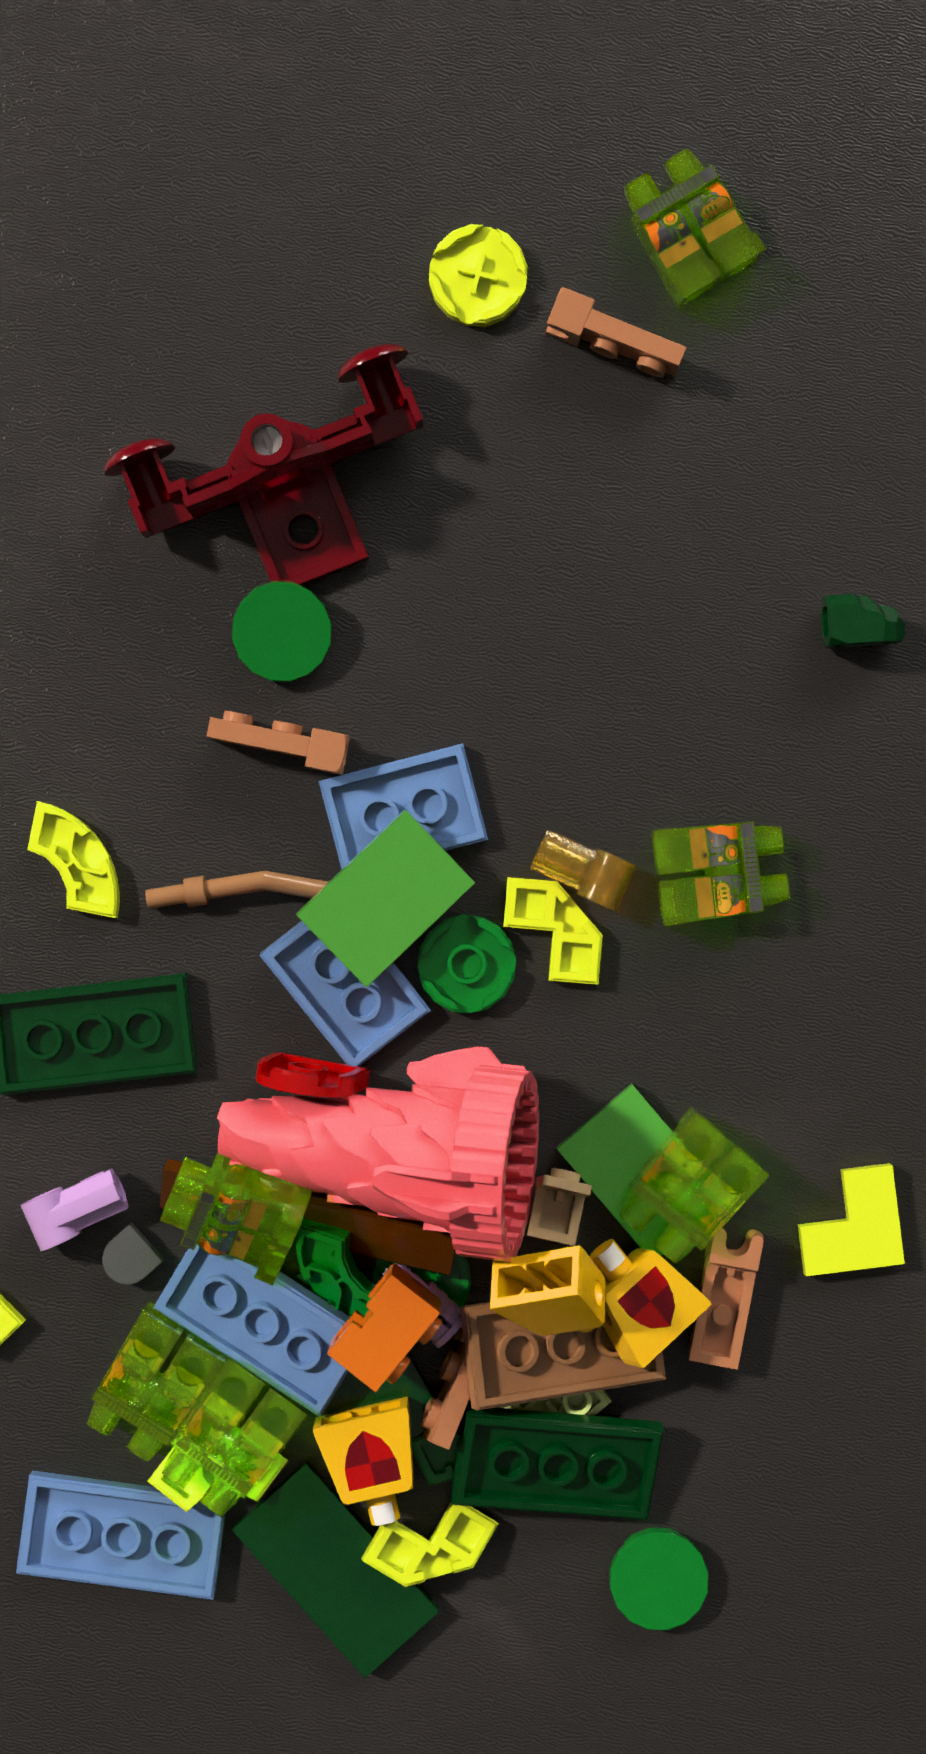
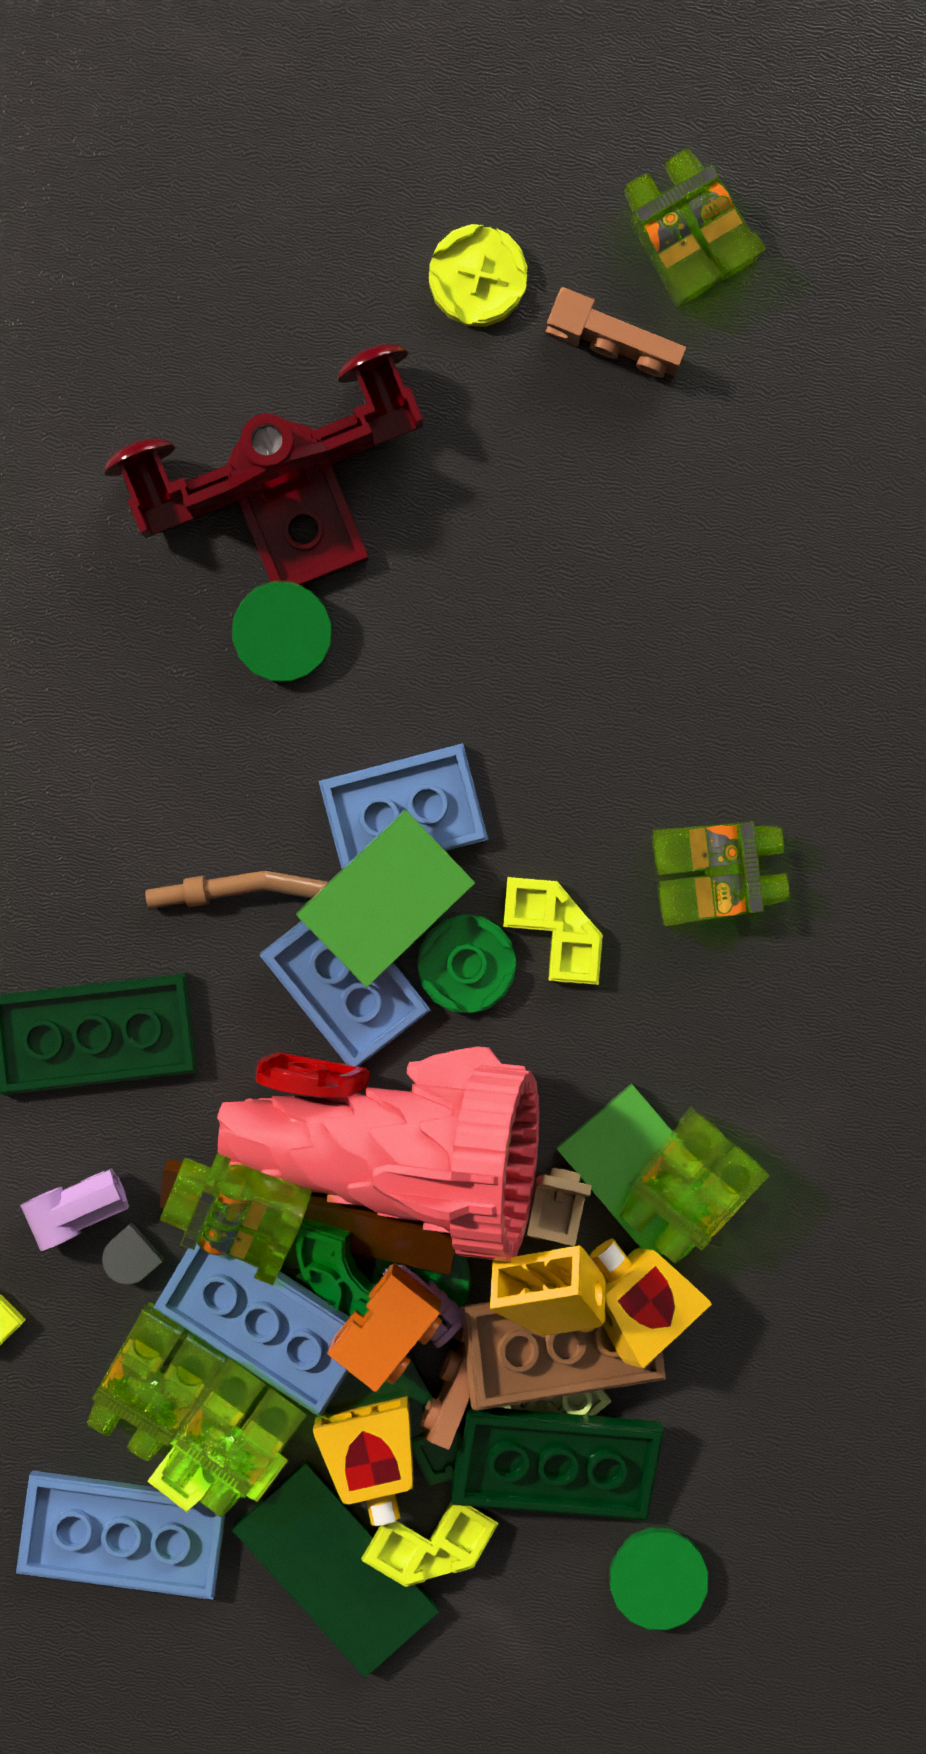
neon yellow tile [27,801,120,918] -> none
nougat plate [206,711,350,775] -> none
clear yellow piece [530,830,637,912] -> none
nougat plate [687,1222,764,1370] -> none
neon yellow tile [797,1163,905,1276] -> none
dark green rock [821,594,905,648] -> none

